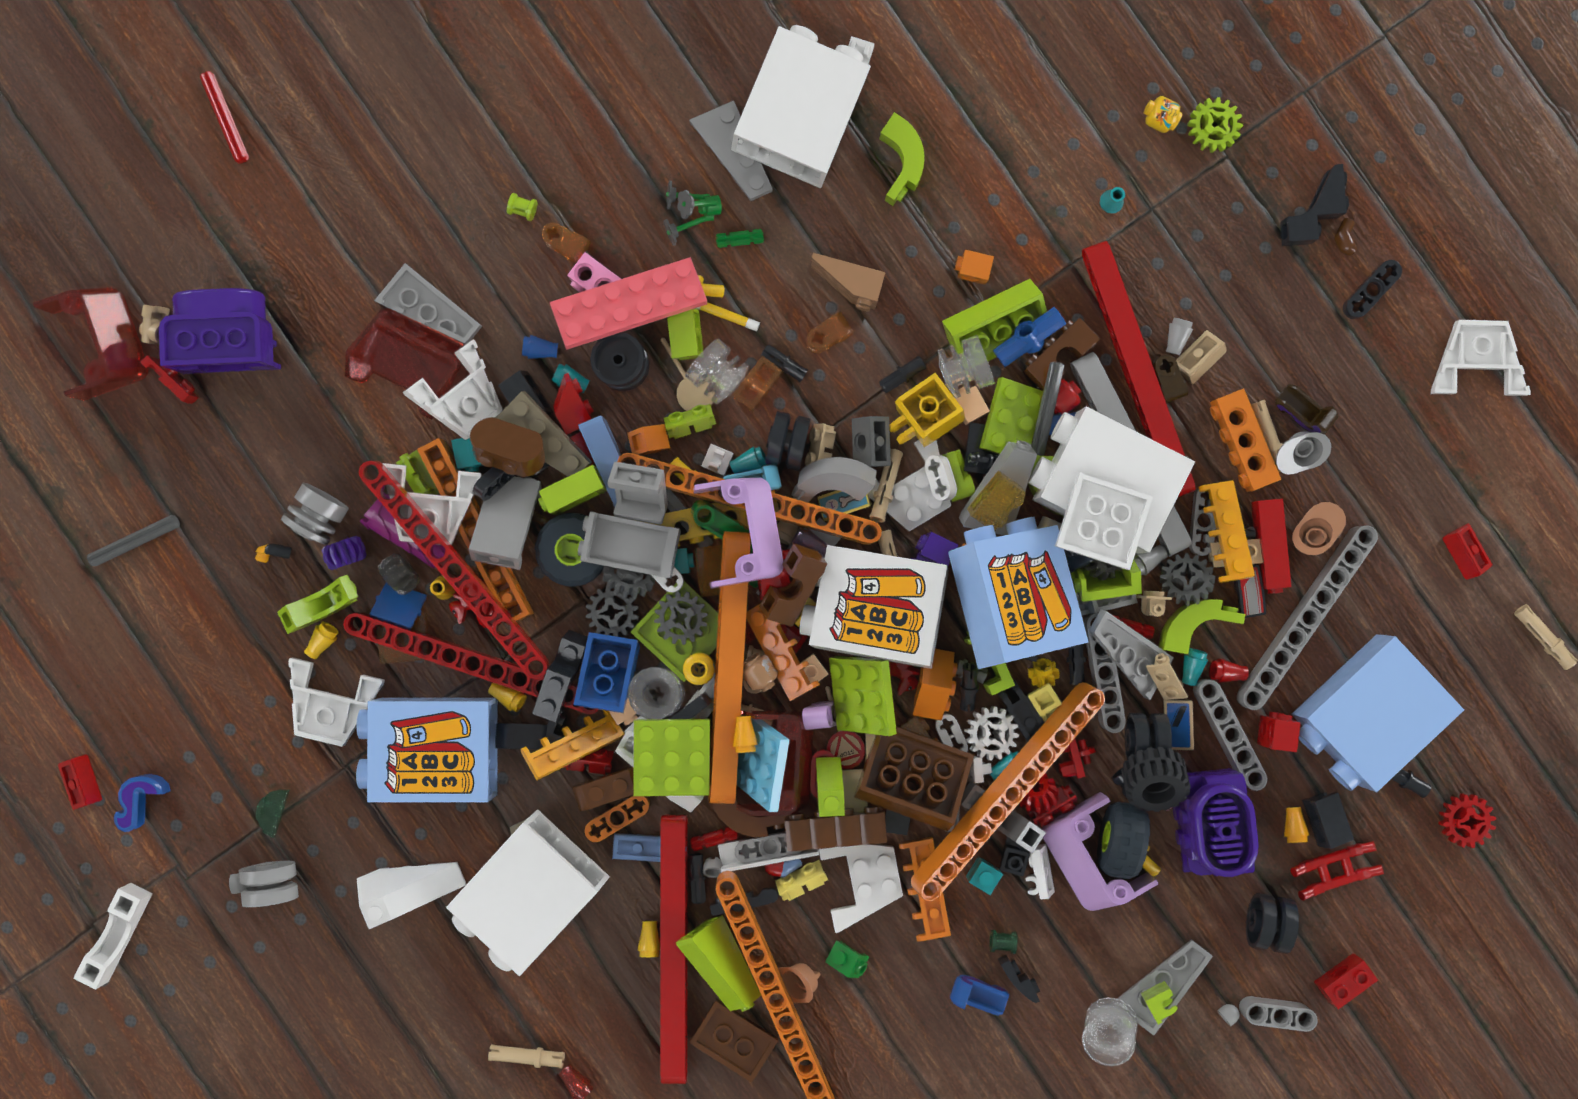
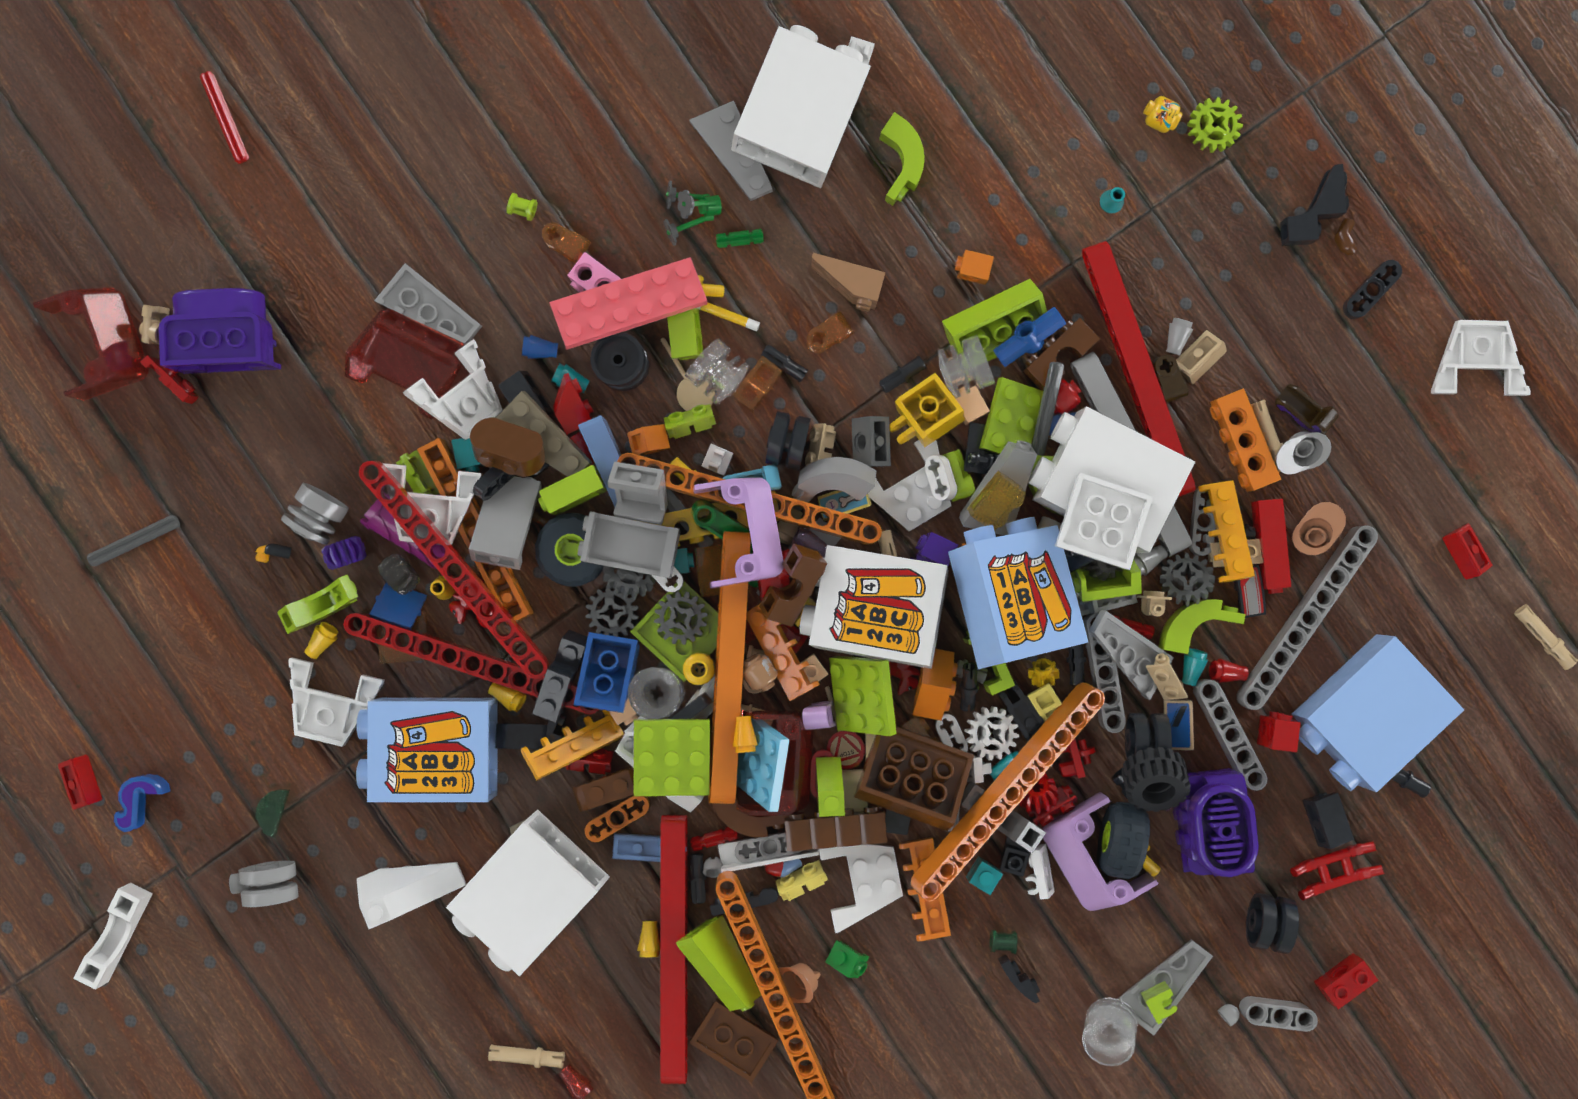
teal cone [730,446,767,474] -> none
tan pin [870,449,903,523] -> none
blue animal [950,975,1009,1016] -> none
light orange cone [1284,807,1309,843] -> none
red gear [1438,793,1496,848] -> none

